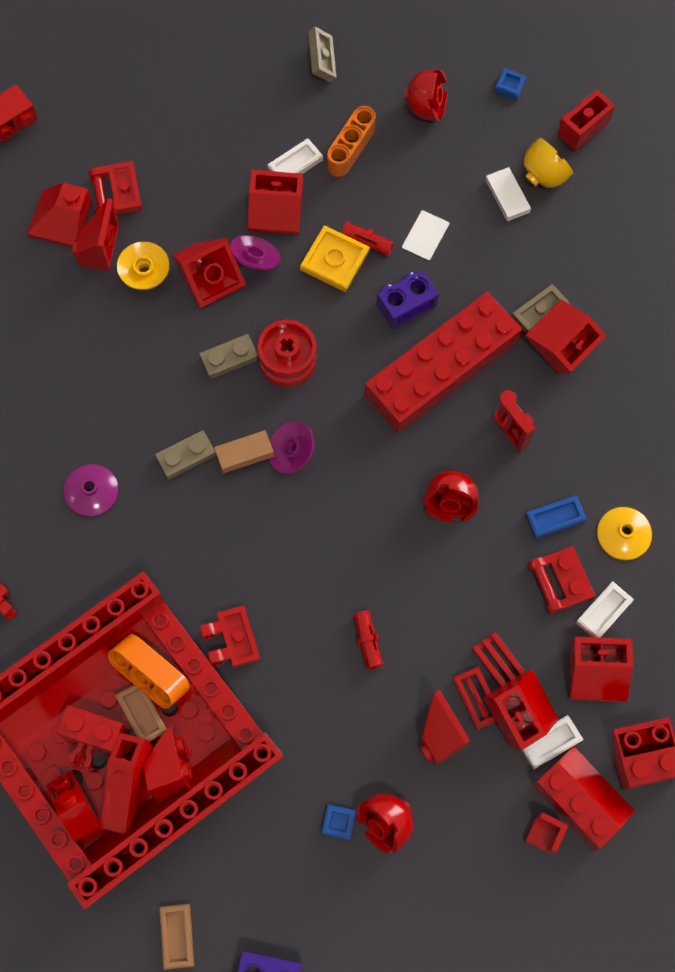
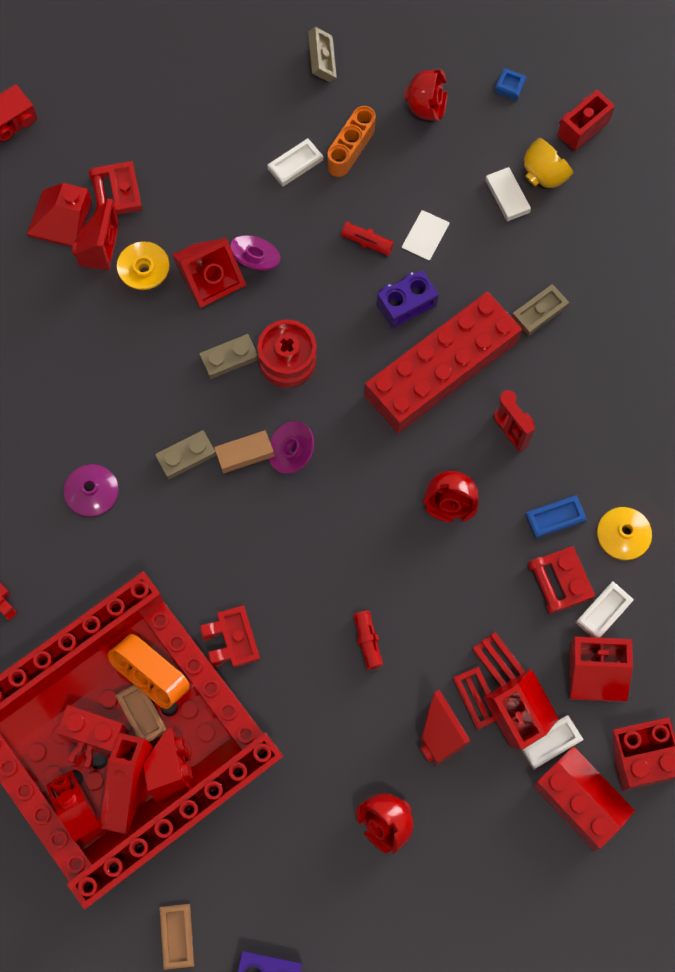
red slope [248,170,303,235] -> none
yellow plate [300,225,370,292] -> none
blue tile [322,804,356,840] -> none
red slope [524,299,606,374] -> none
red panel [524,812,569,855] -> none

